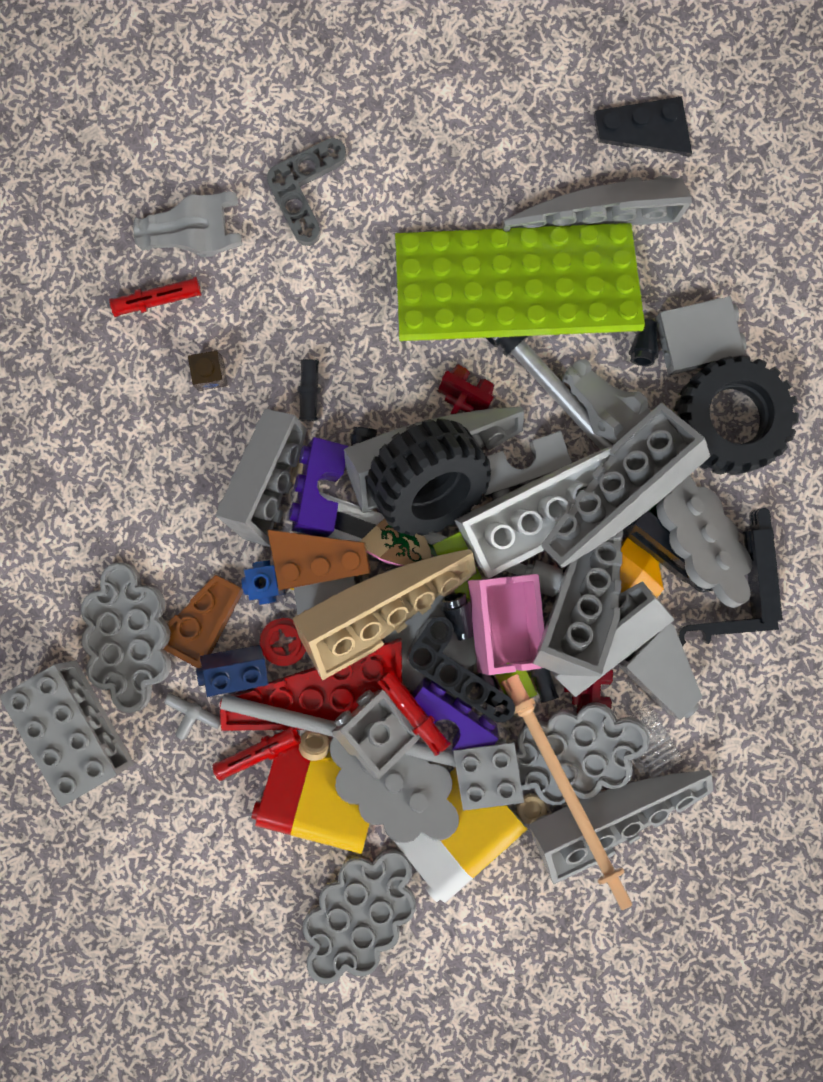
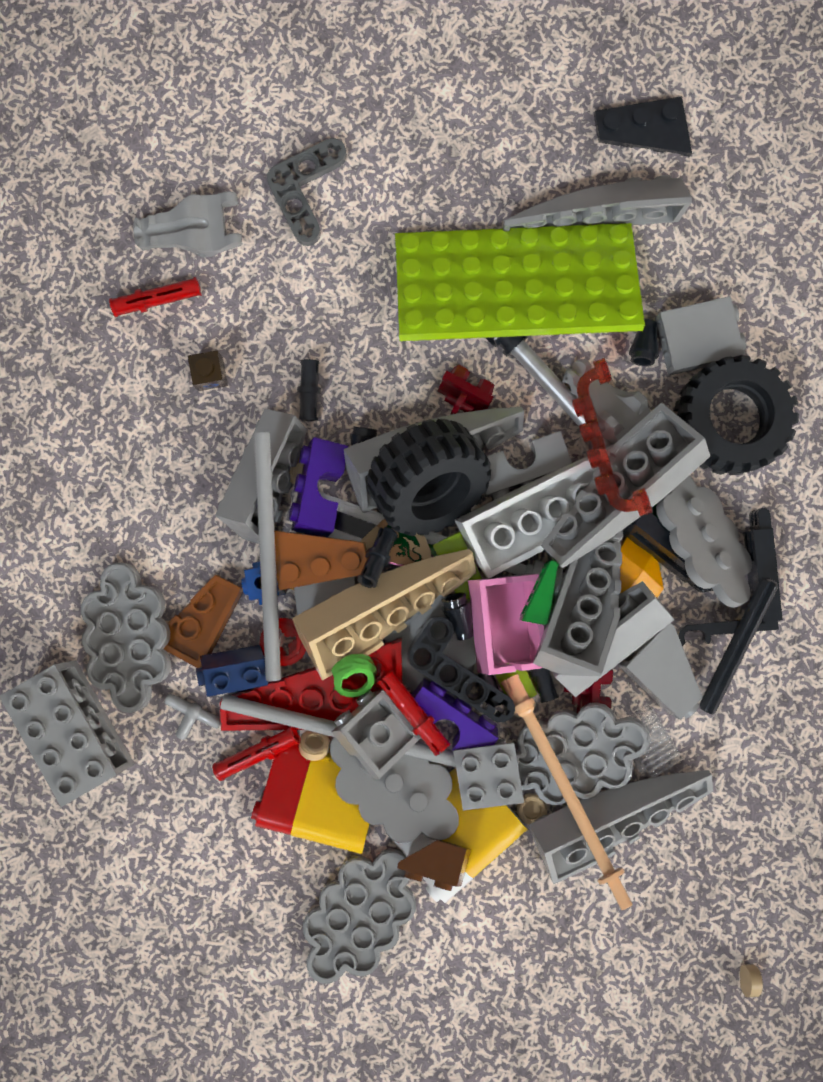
none -> light grey piece [254,432,281,681]
none -> bright green piece [331,654,377,697]
none -> black pin [358,527,398,588]
none -> reddish brown slope [397,840,471,891]
none -> green slope [519,561,558,625]
none -> clear red bar [572,357,653,516]
none -> black axle [700,577,778,714]
none -> tan tile [740,964,763,997]

